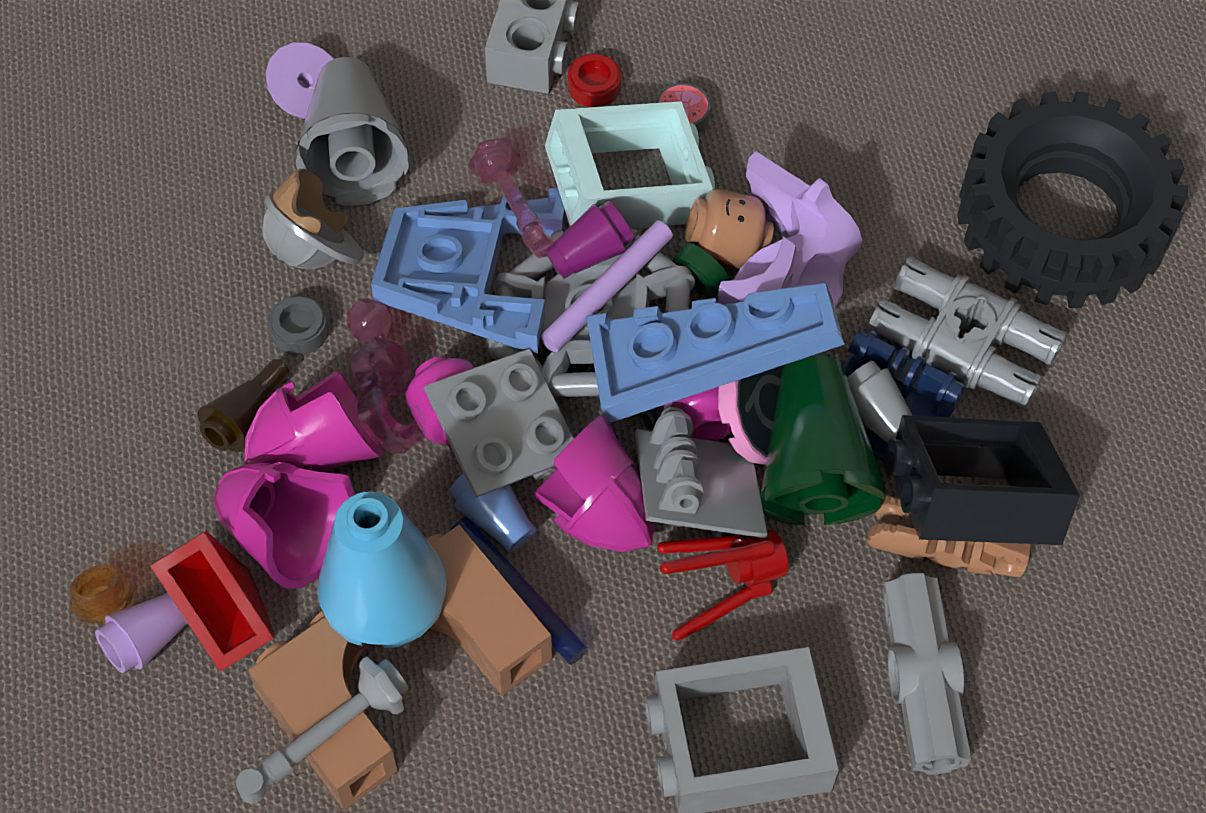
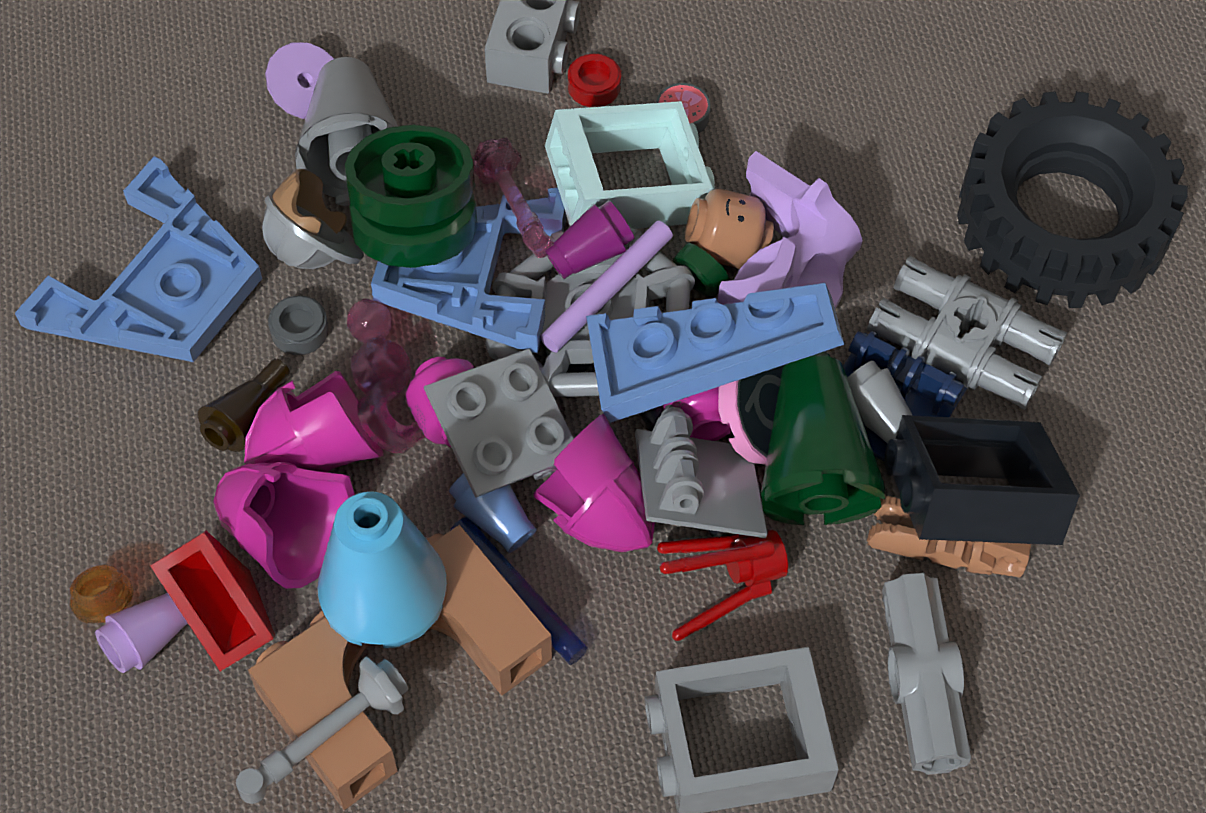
none -> medium blue wing [15,156,262,362]
none -> dark green wheel [344,124,477,268]

